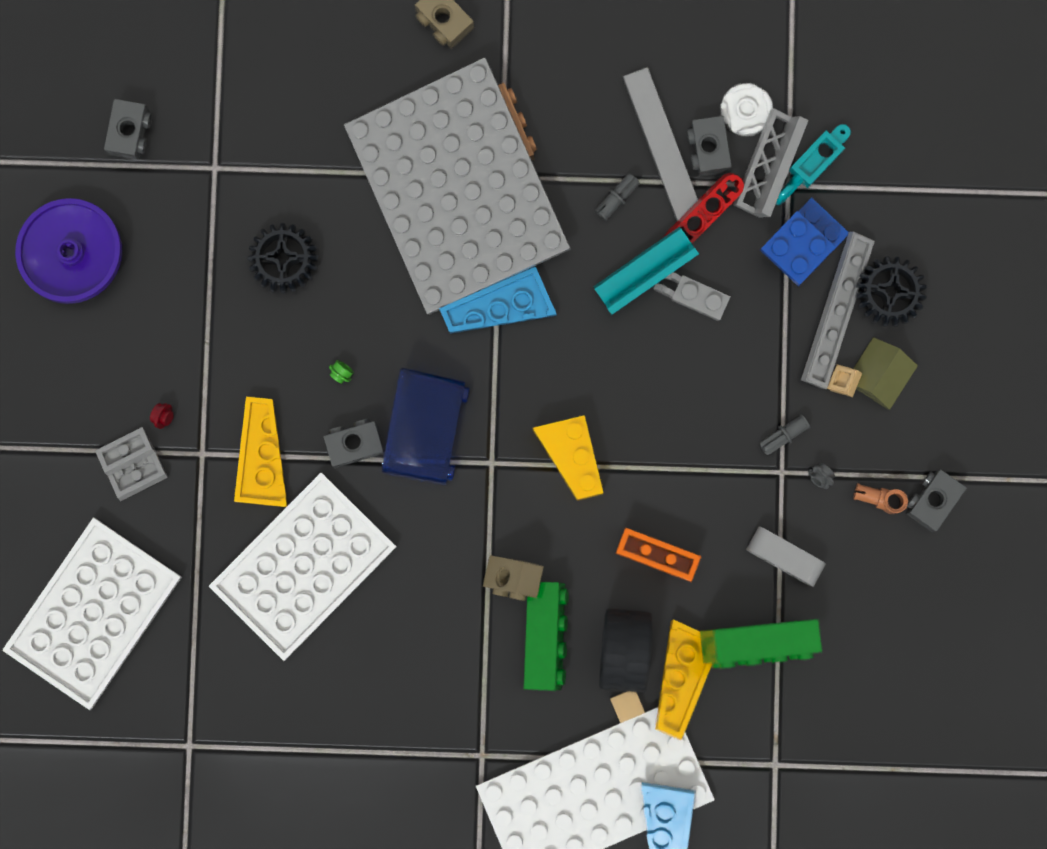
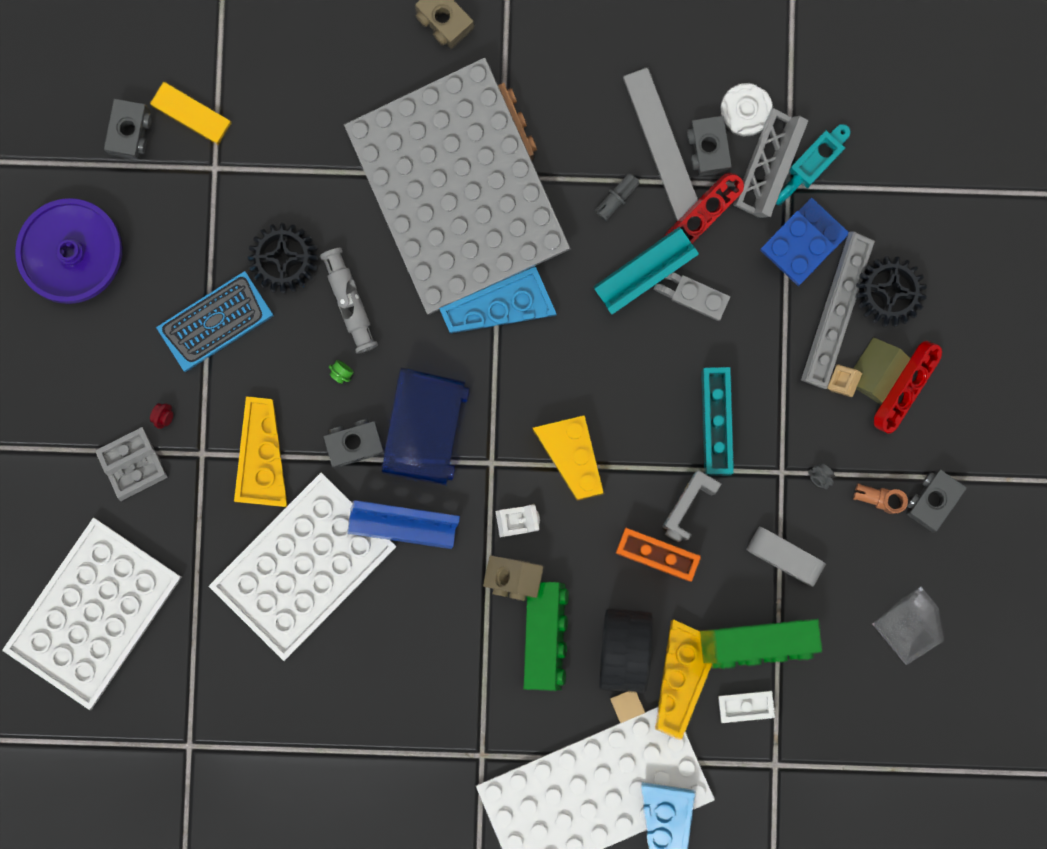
dark grey axle [759,414,811,455] -> none
none -> yellow tile [150,82,231,145]
none -> tile [156,271,274,372]
none -> light grey piece [320,248,378,354]
none -> blue fence [347,500,460,549]
none -> white bracket [495,504,540,537]
none -> light grey panel [662,470,721,542]
none -> teal brick [701,367,734,476]
none -> white plate [718,691,775,723]
none -> clear slope [872,586,944,665]
none -> red beam [874,341,942,433]

